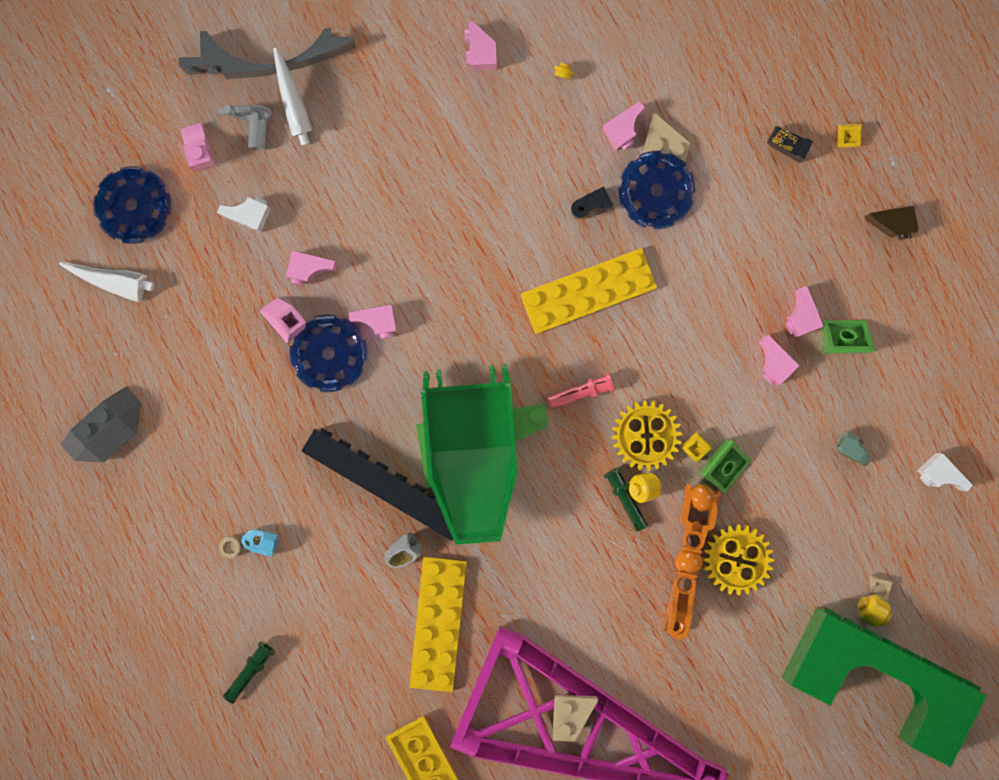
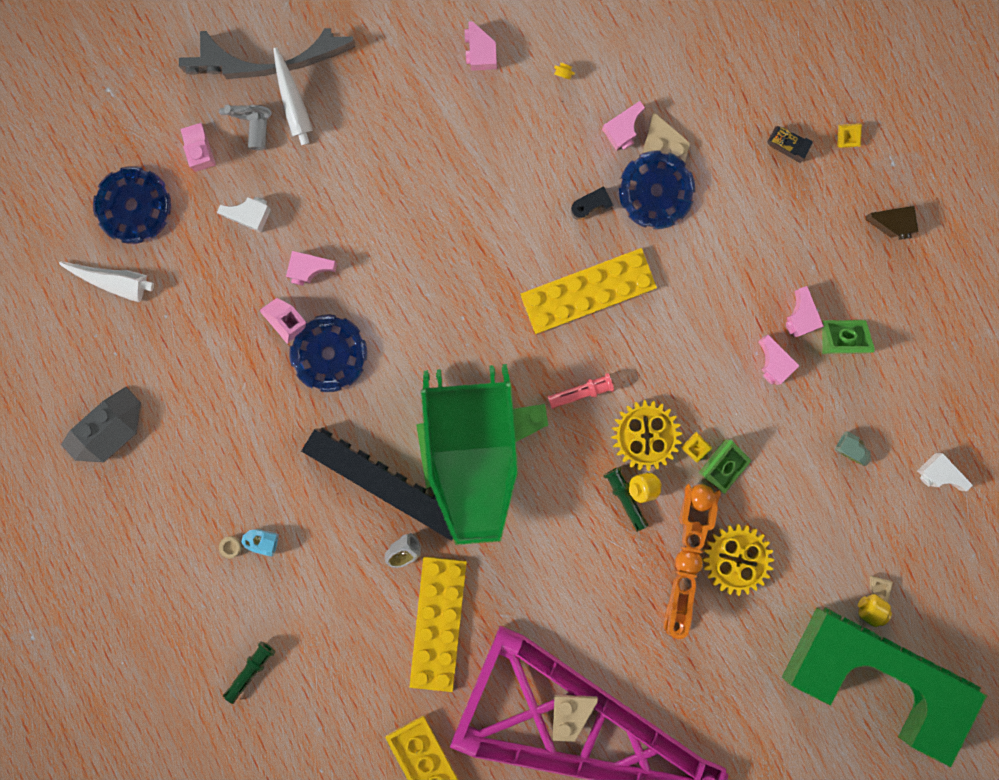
bright pink arch [348,305,398,339] -> none

